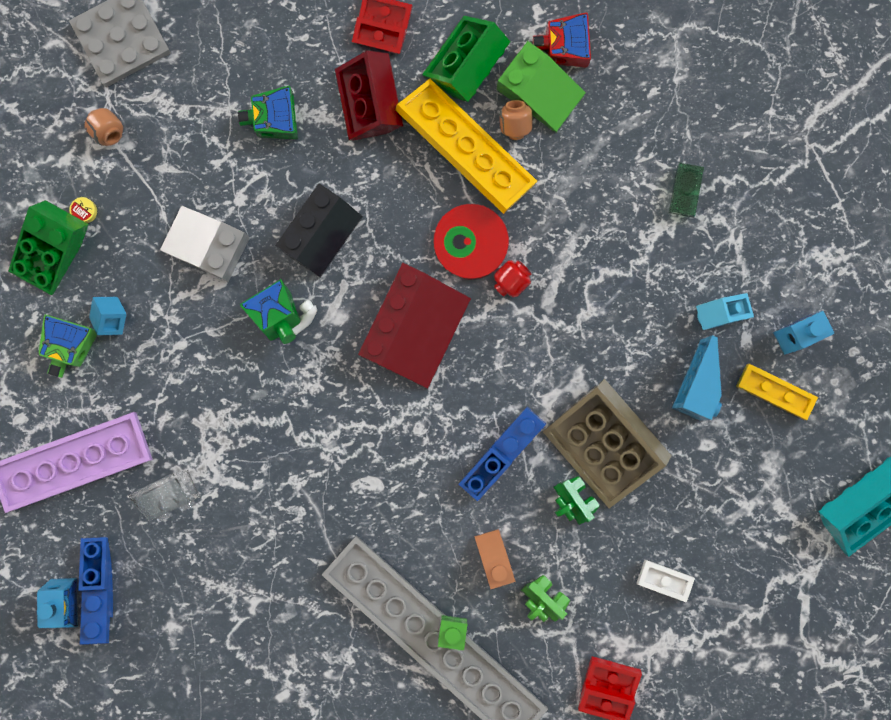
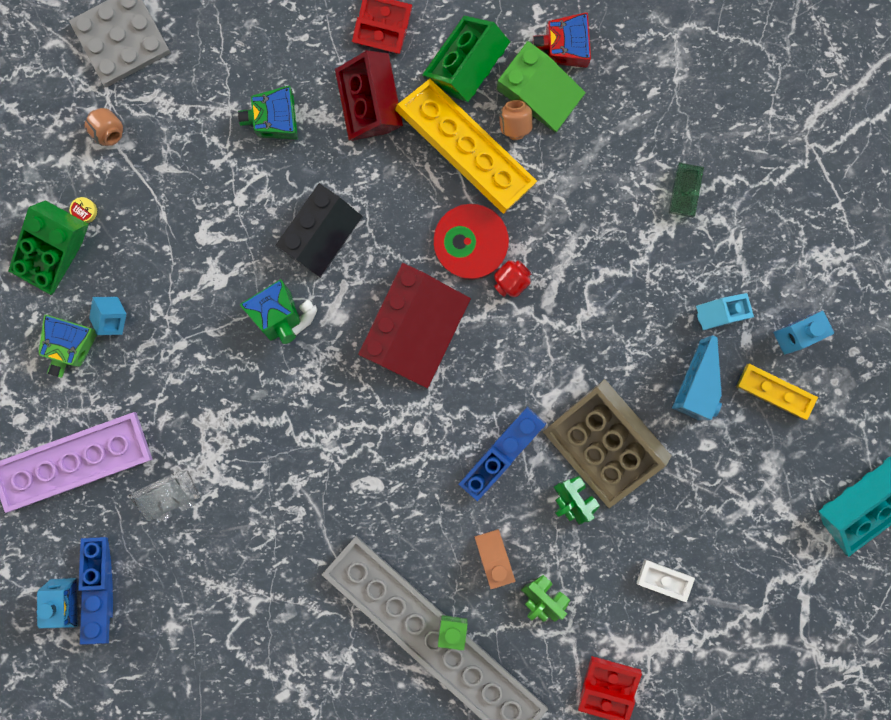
slope [160,206,250,282] -> none

